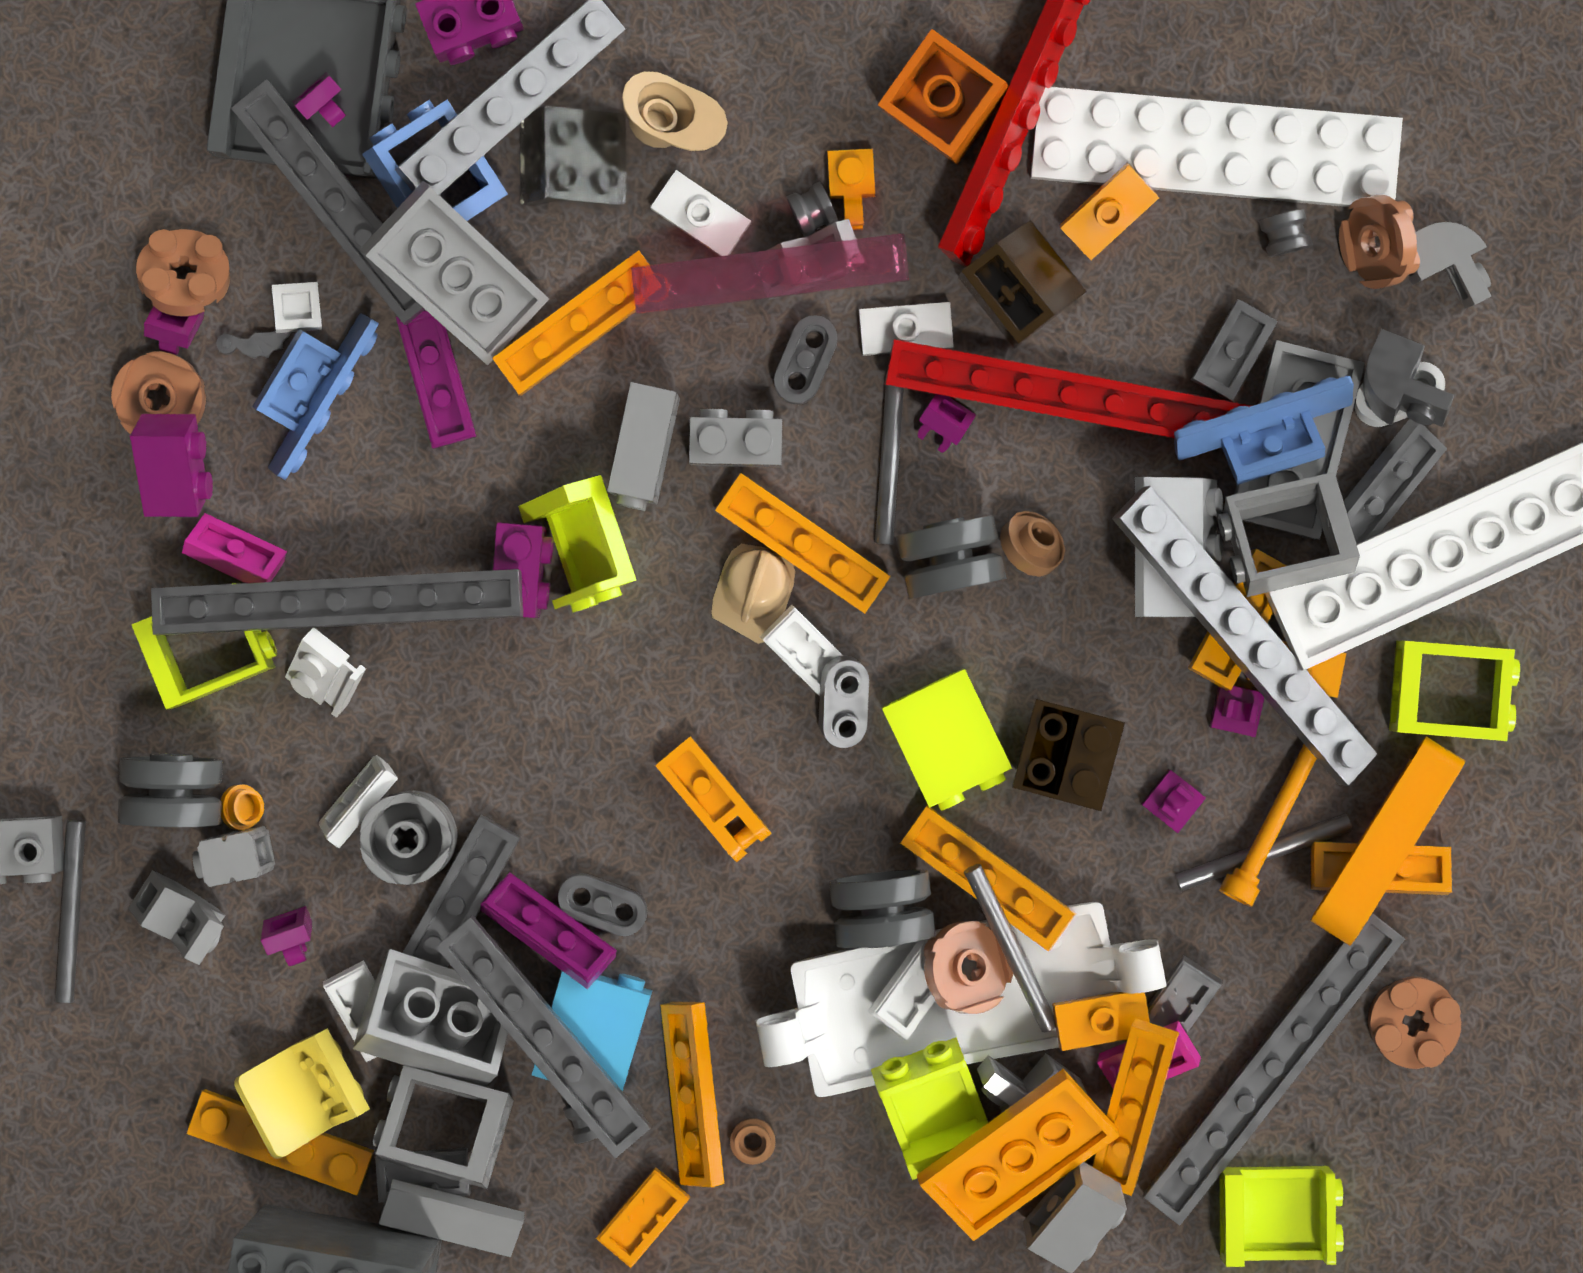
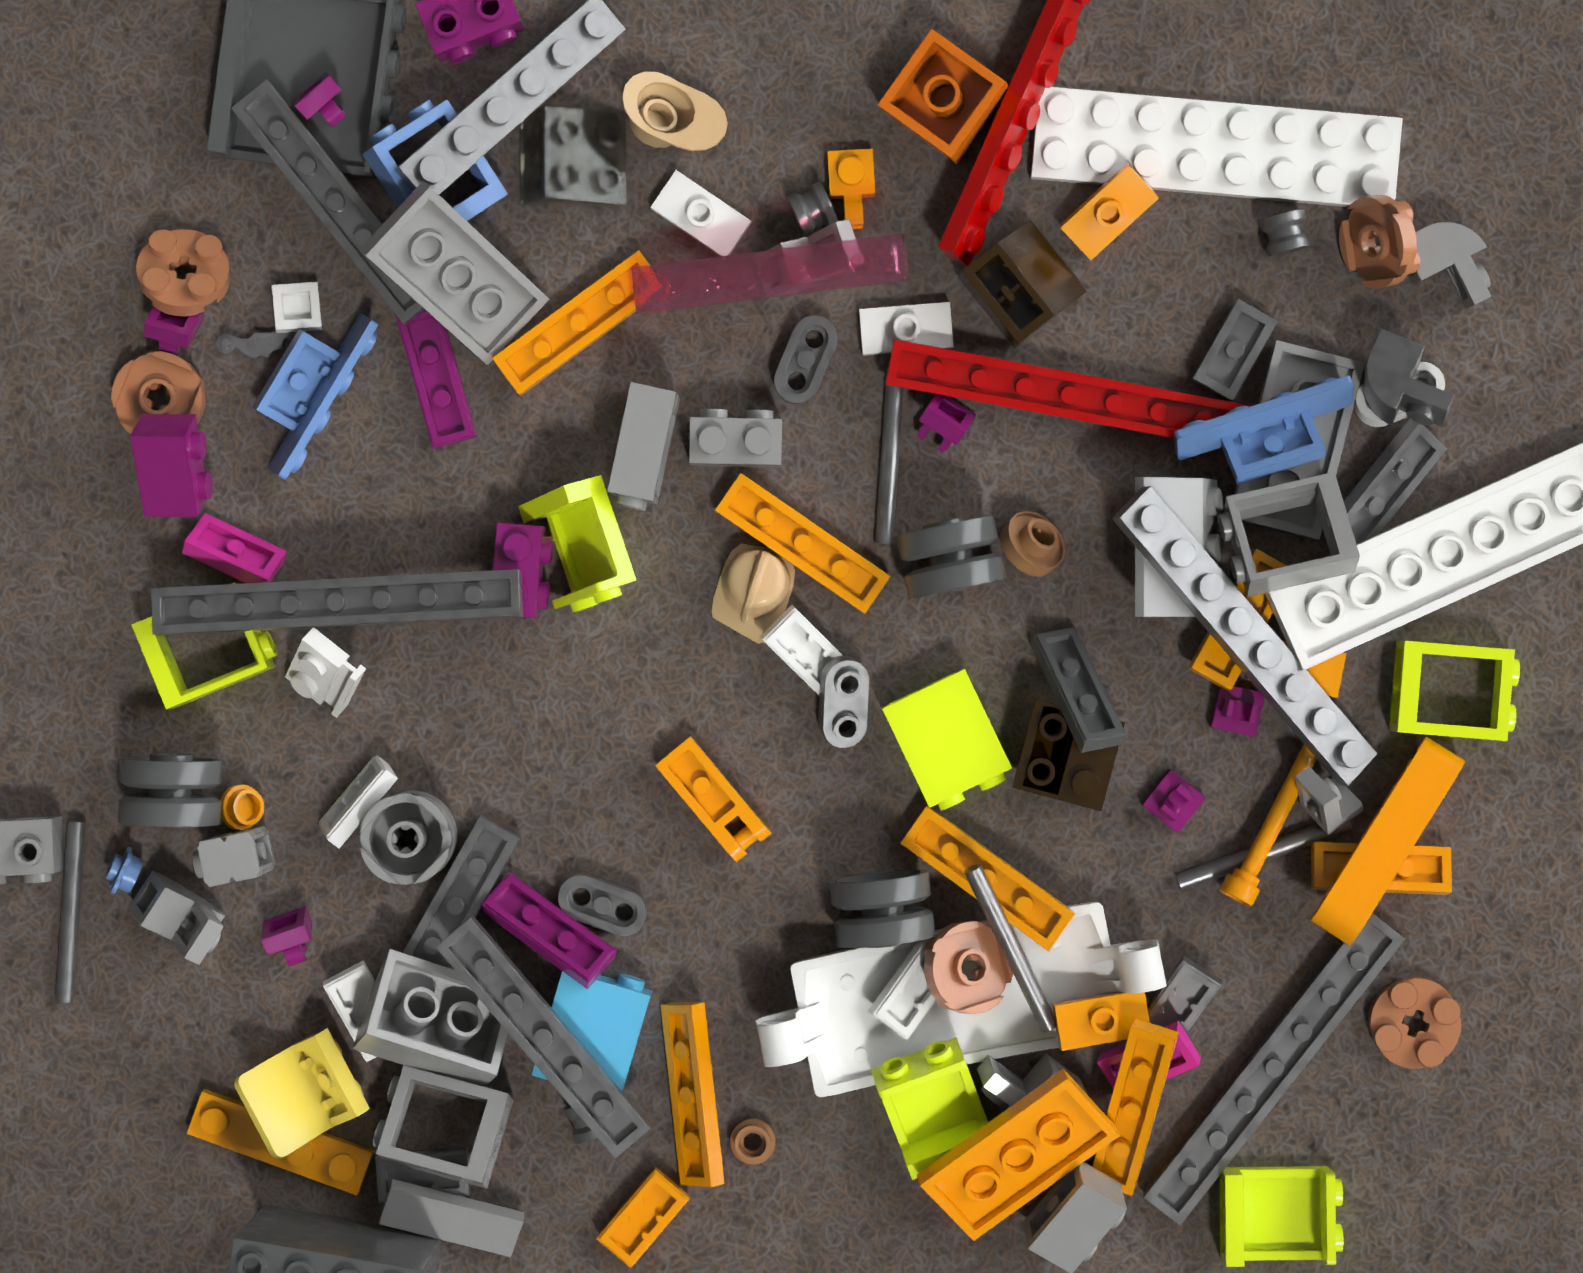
none -> medium blue plate [105,846,143,894]
none -> dark grey tile [1030,627,1127,753]
none -> light grey bracket [1295,766,1363,835]

